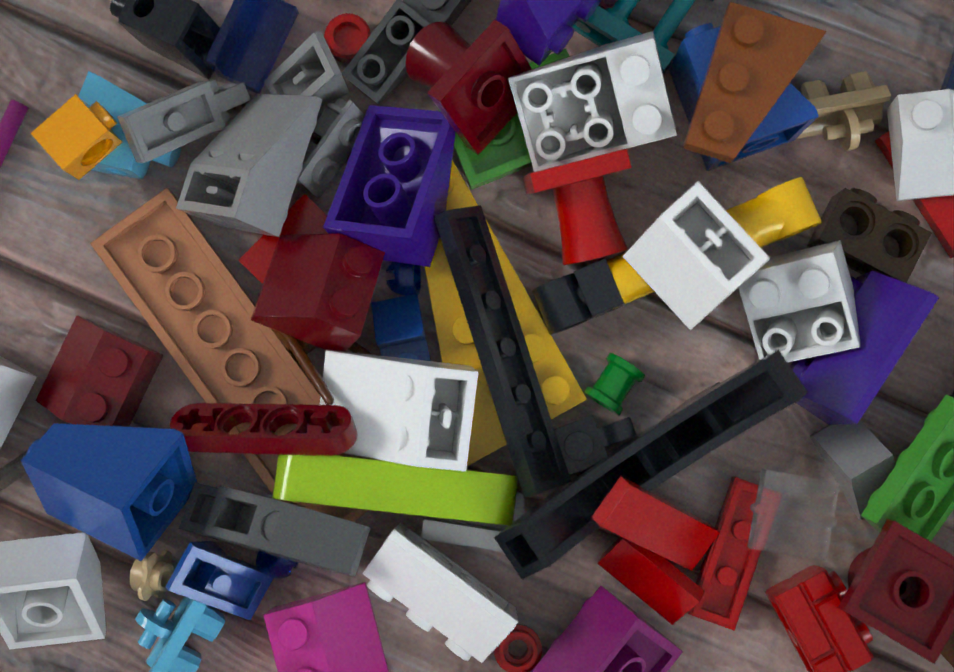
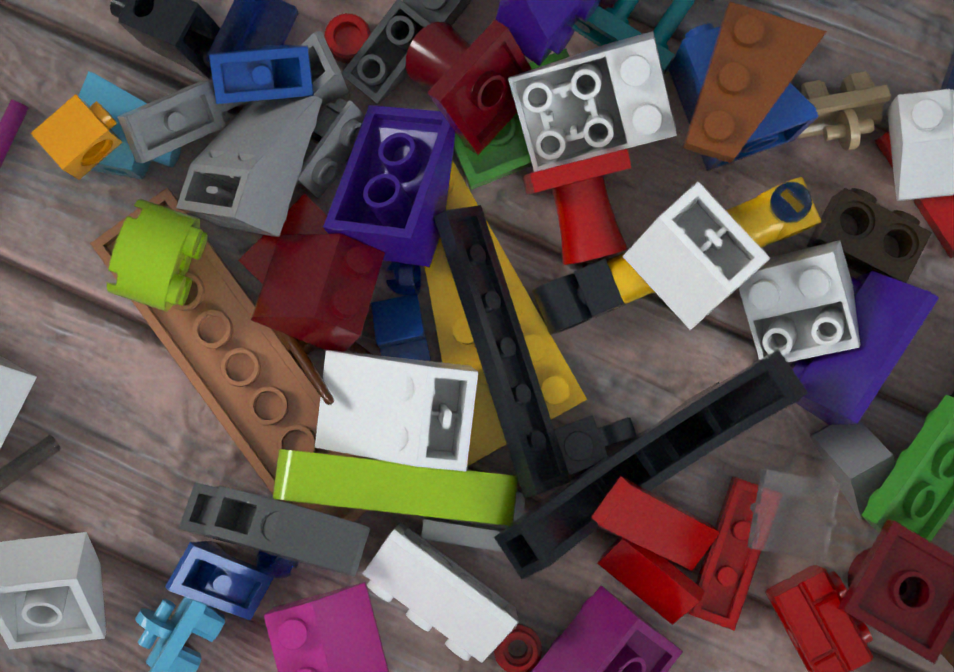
blue slope [21,423,198,561] -> none
dark red slope [35,315,163,427] -> none
tan plate [130,550,174,601] -> none
dark red beam [170,403,358,456] -> none
green bush [583,352,645,416] -> none
none -> lime brick [106,199,208,312]
none -> blue slope [209,45,314,104]
none -> hinge [769,182,812,224]

